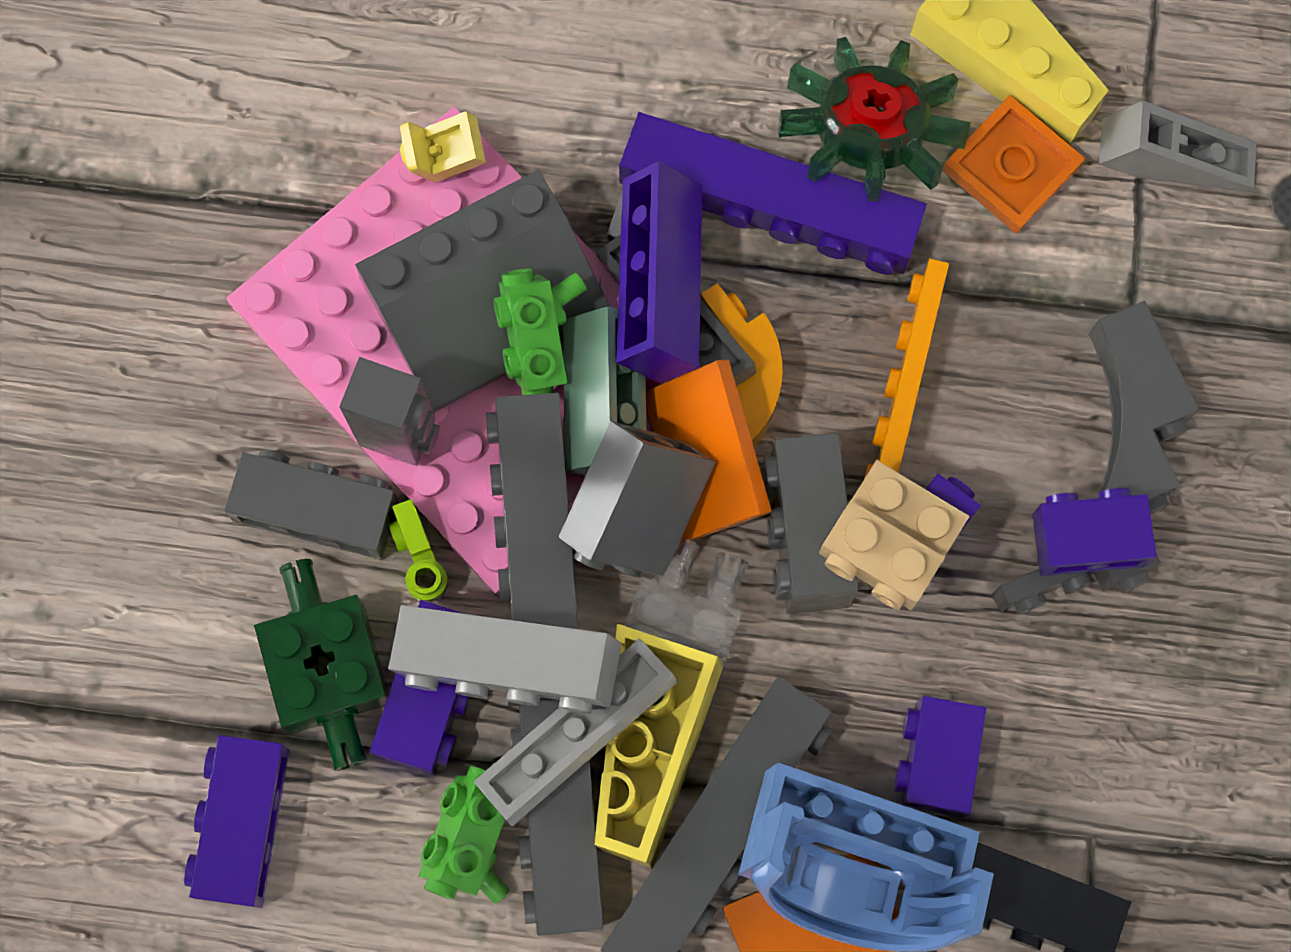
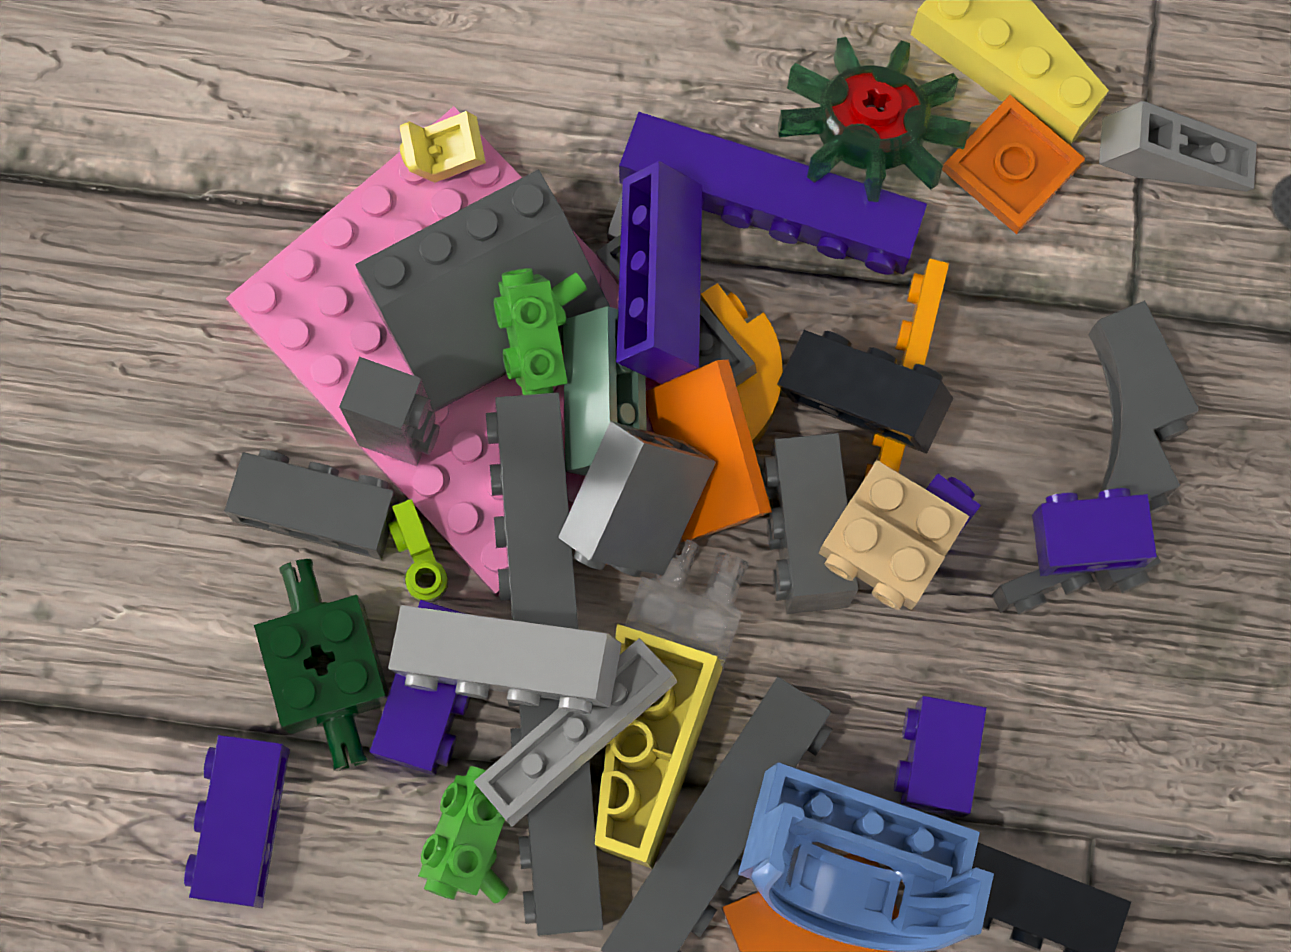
none -> black brick [777,330,954,454]

